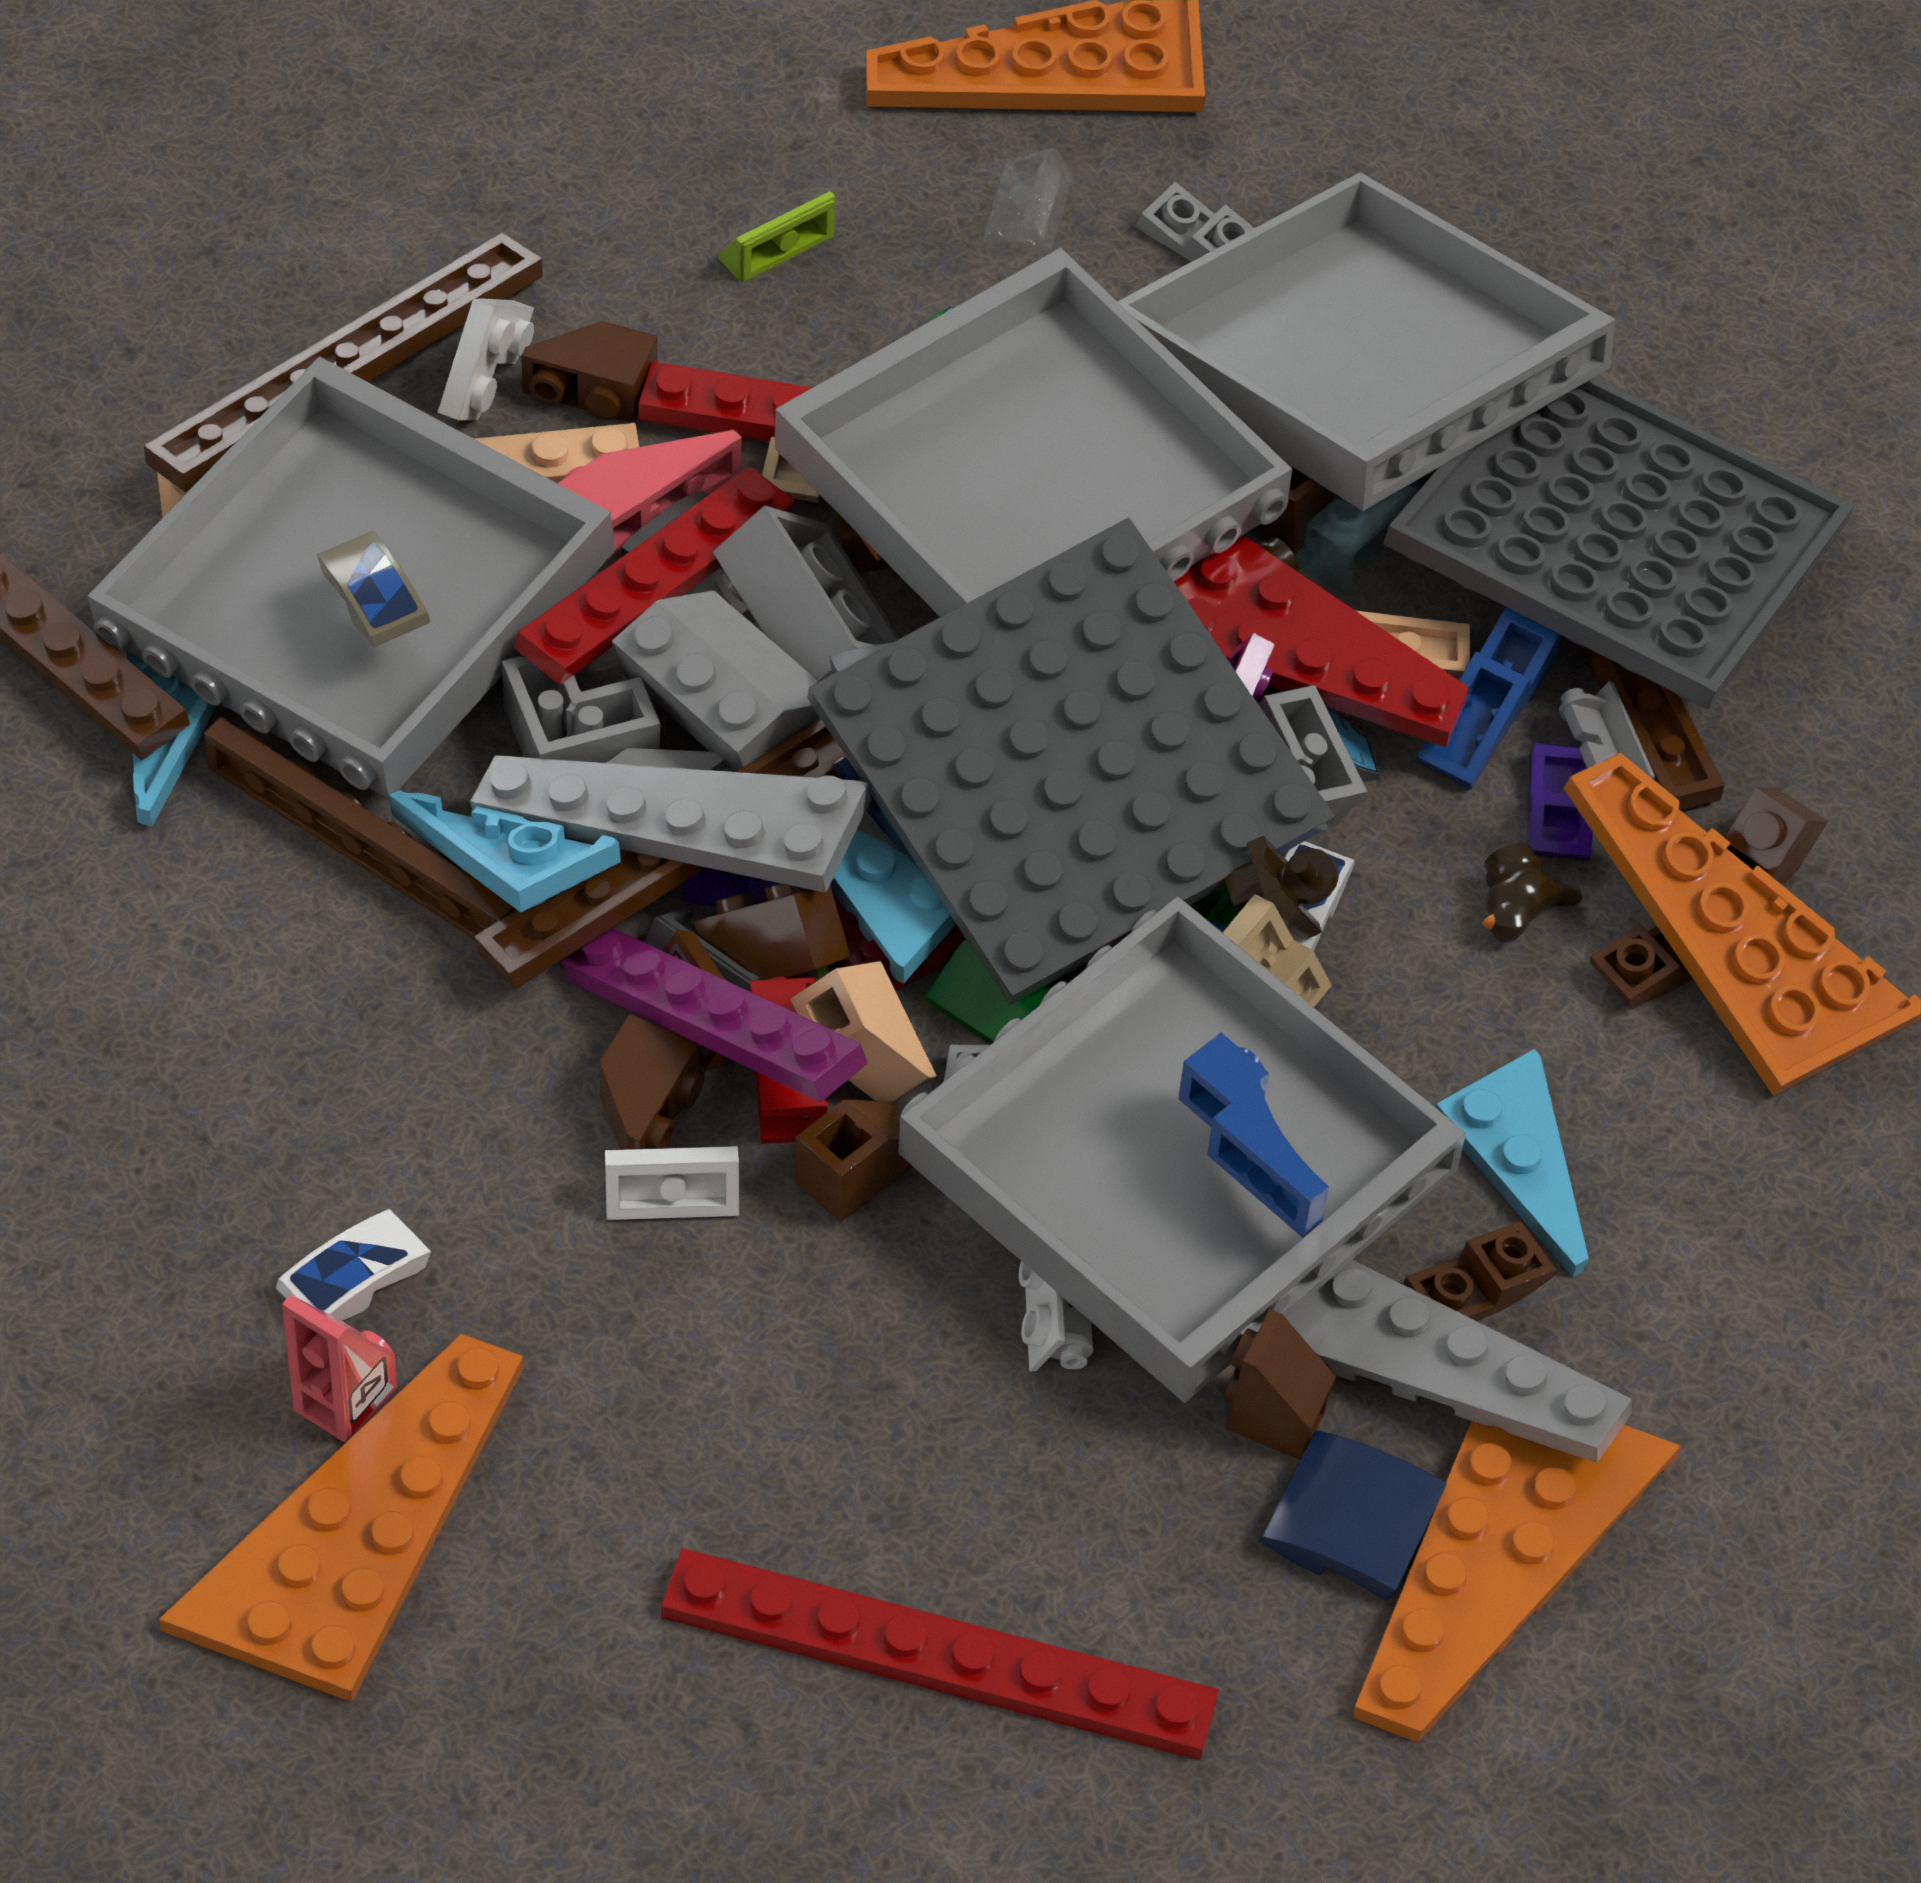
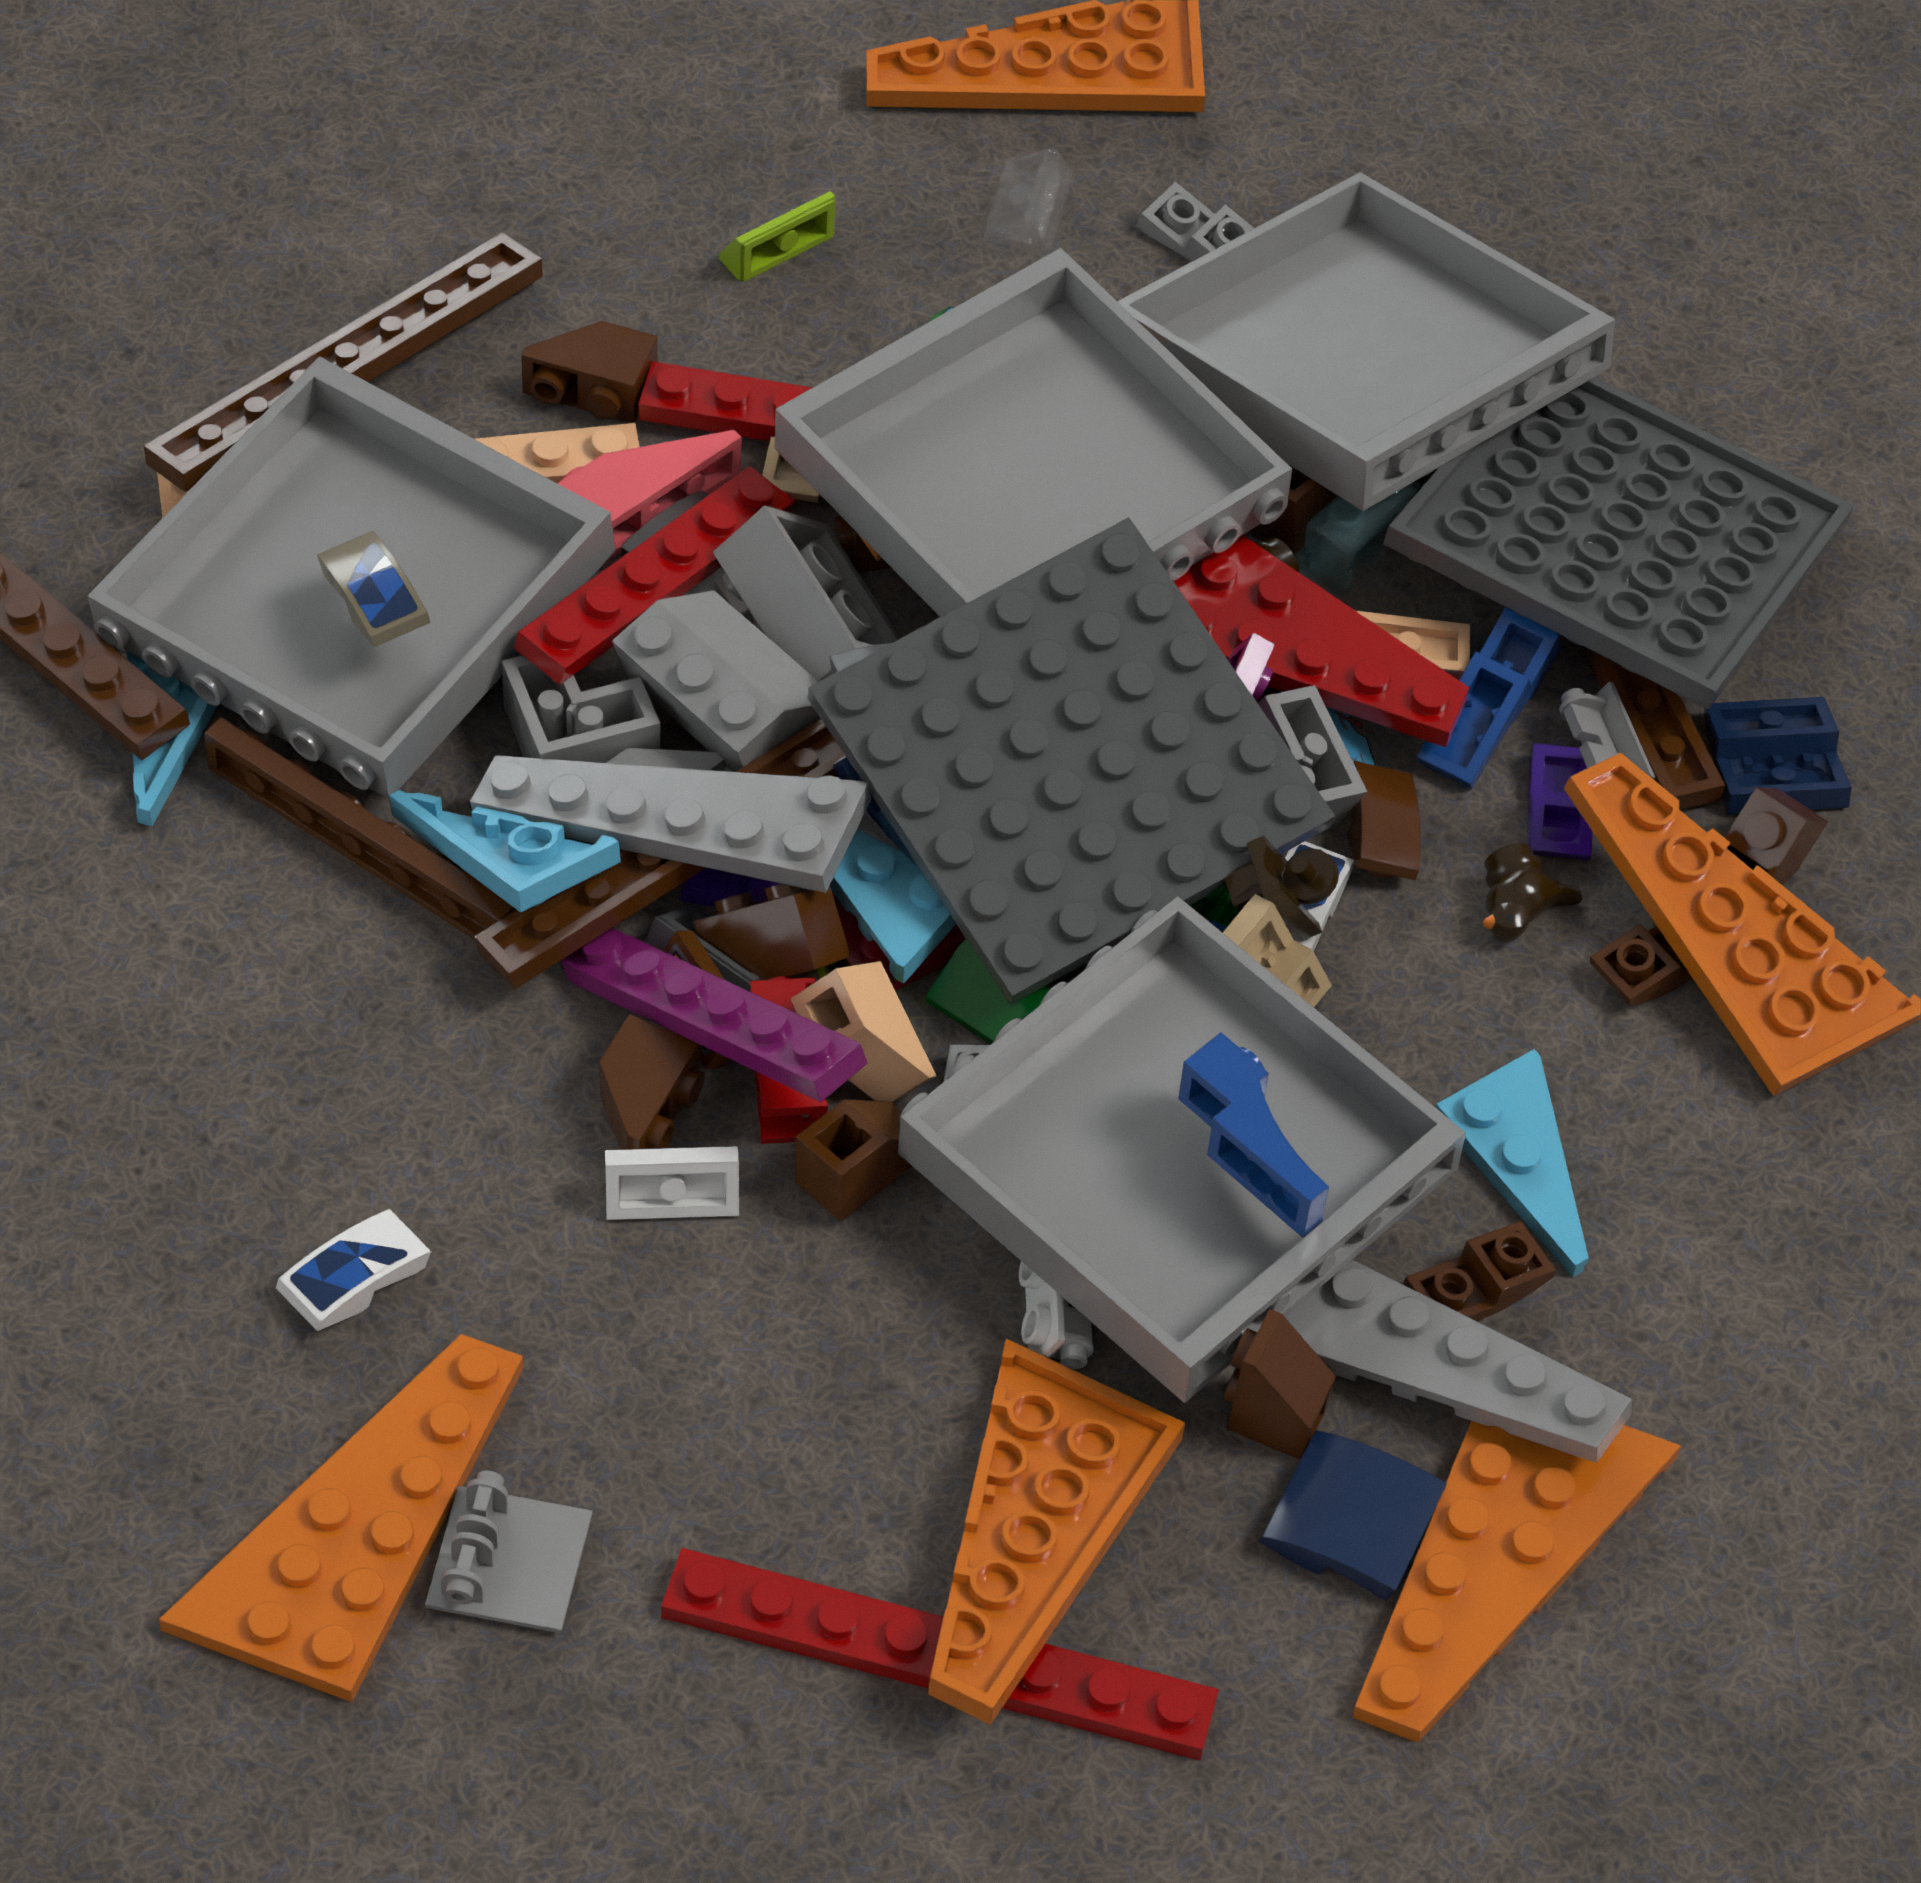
coral slope [282,1294,397,1443] -> none
white plate [438,298,534,420] -> none
none -> light grey hinge [425,1471,593,1633]
none -> orange wing [928,1338,1185,1725]
none -> reddish brown slope [1347,761,1420,880]
none -> dark blue slope [1704,697,1852,815]

